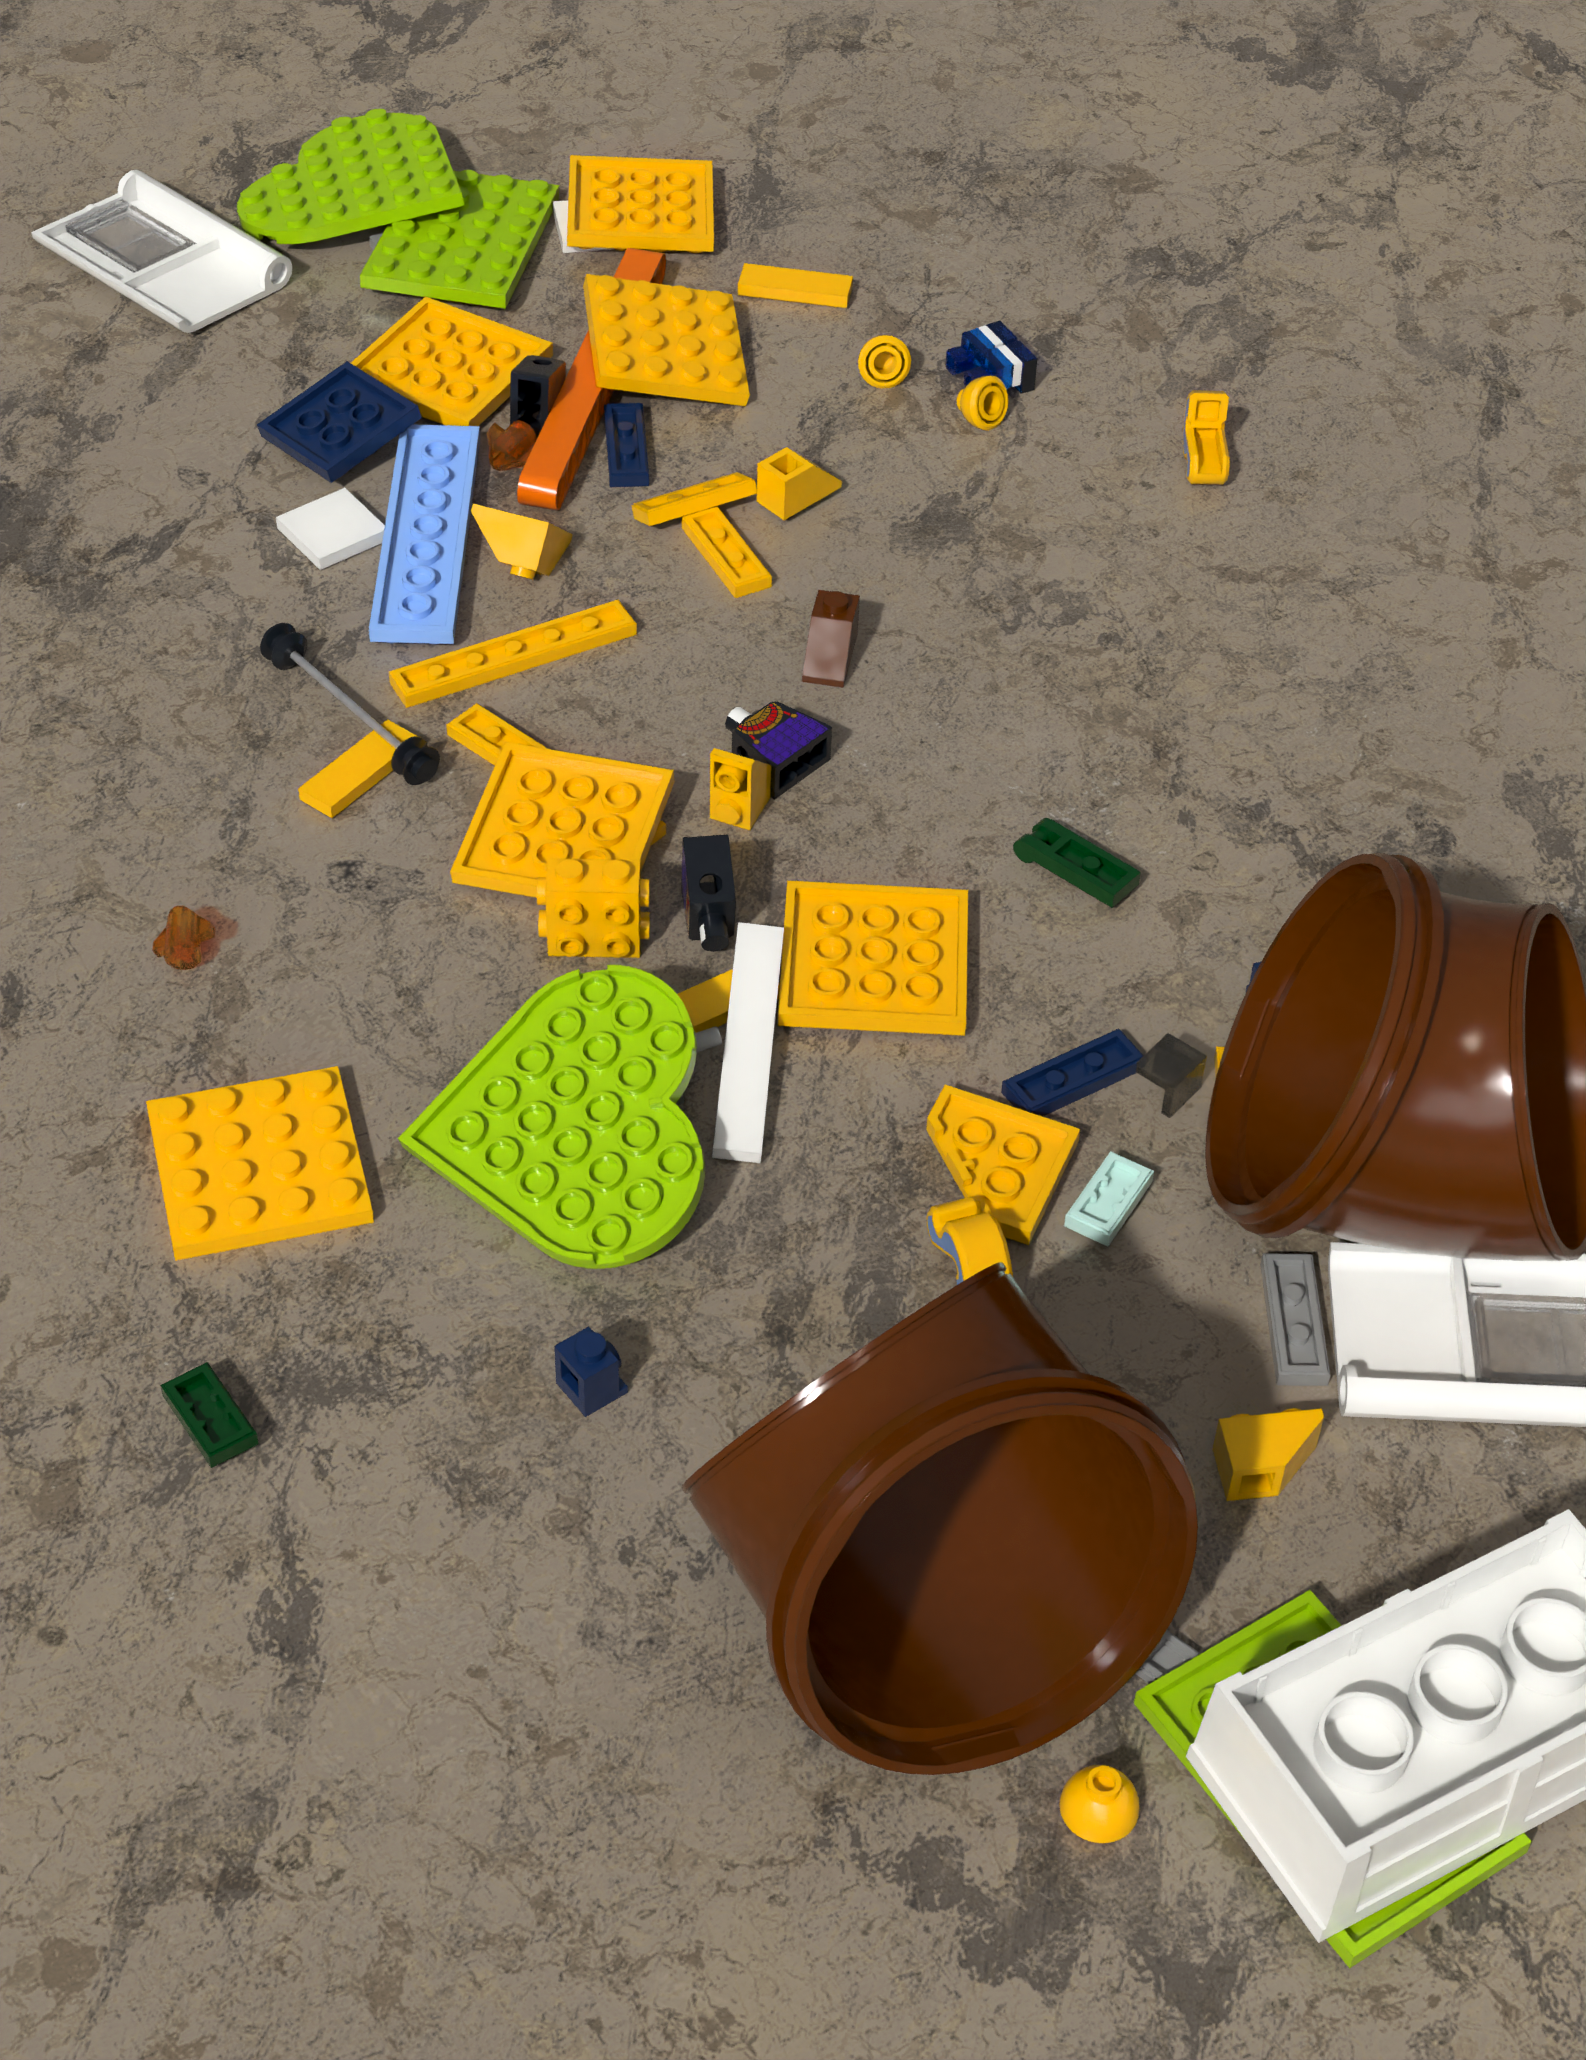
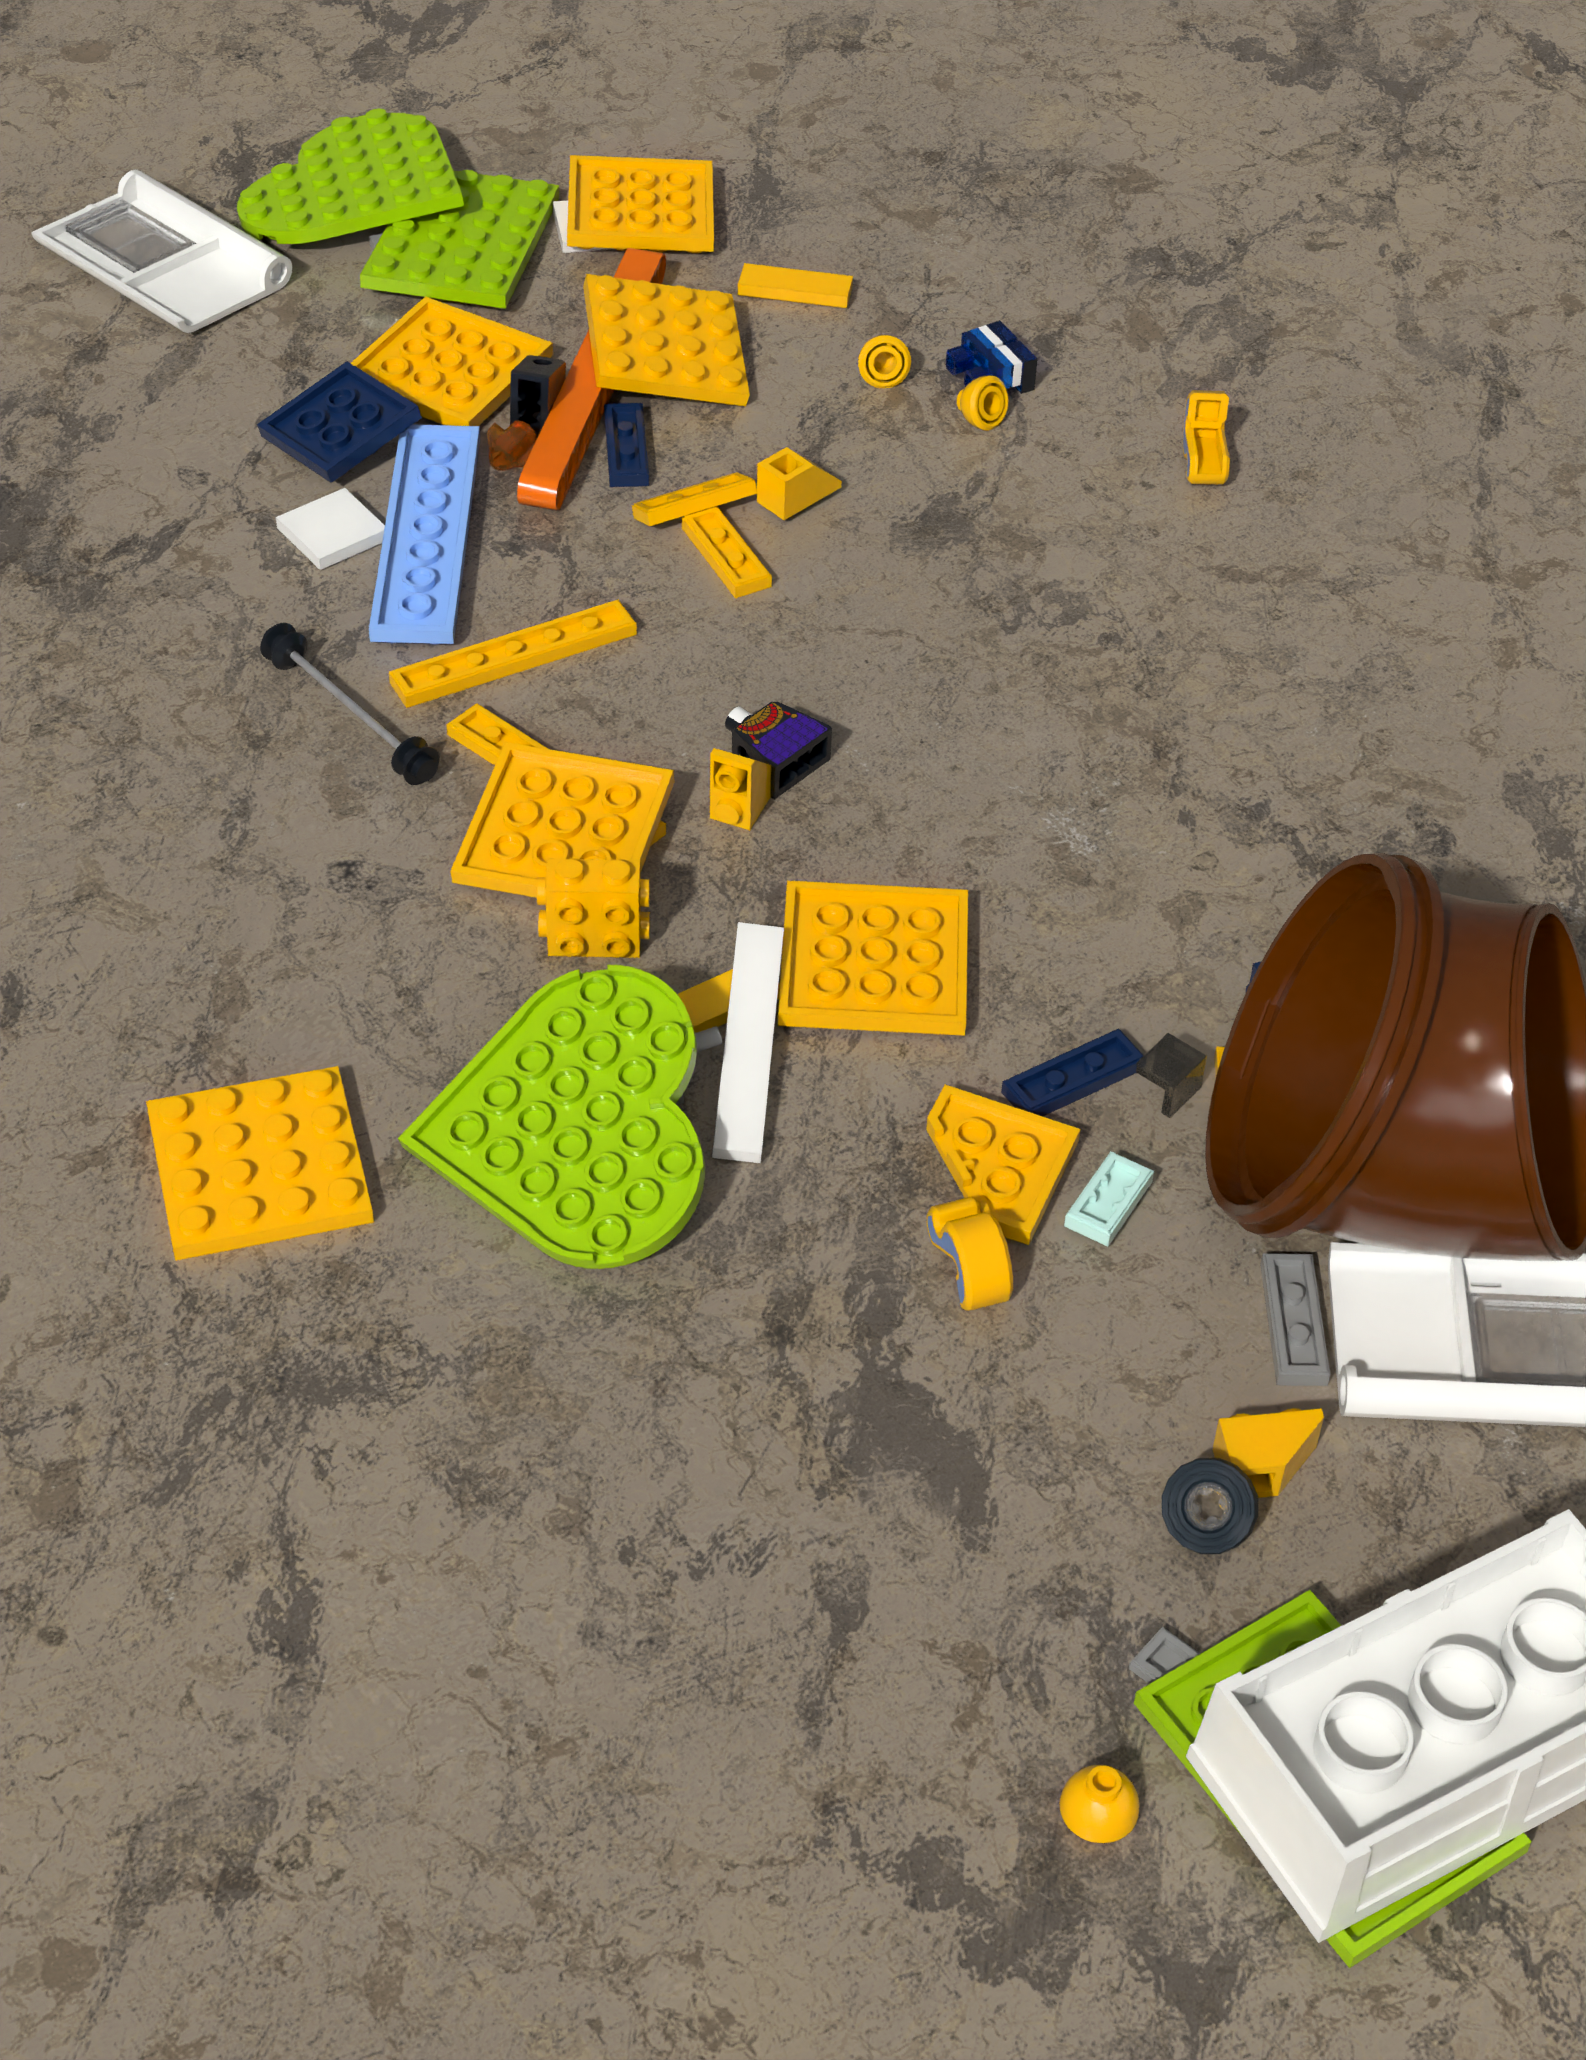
clear orange piece [152,906,216,970] -> none
dark green plate [160,1362,259,1468] -> none
yellow tile [298,719,417,818] -> none
yellow slope [471,504,573,580] -> none
dark blue brick [554,1326,628,1417] -> none
black torso [681,834,736,952] -> none
reddish brown piece [681,1262,1198,1775] -> none
reddish brown slope [802,590,860,688] -> none
dark green plate [1013,818,1141,908] -> none
none -> black bush [1161,1458,1258,1554]

